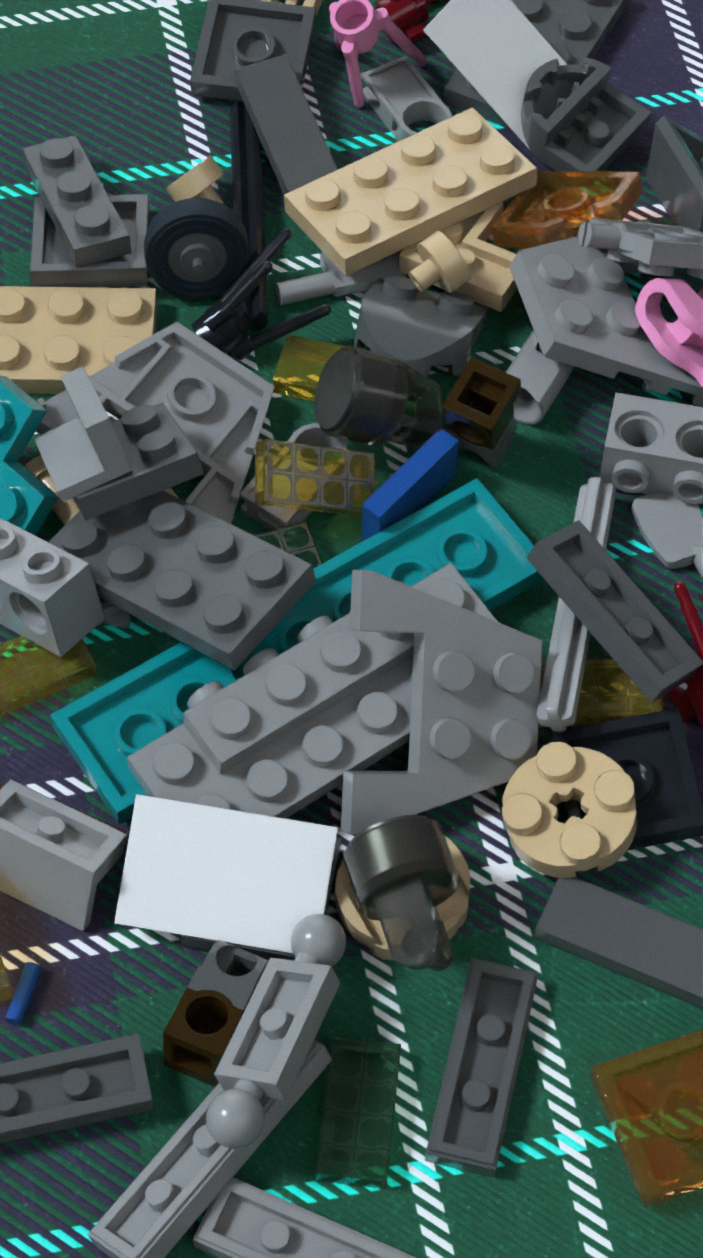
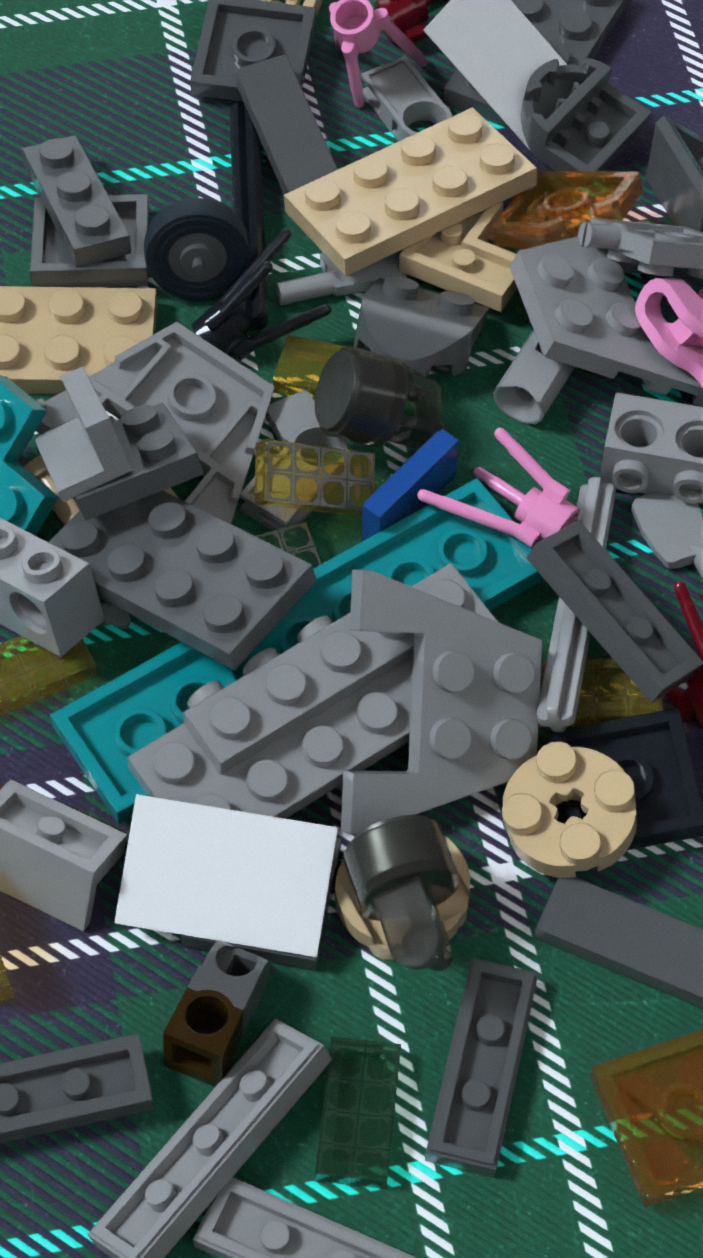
blue piece [5,962,42,1026] -> none
tan tile [165,155,224,204] -> none
light grey plate [206,914,346,1149] -> none
tan tile [408,231,471,293] -> none
dark brown leg [442,357,521,468] -> none
none -> light grey piece [266,390,318,446]
none -> bright pink plant [417,428,580,548]

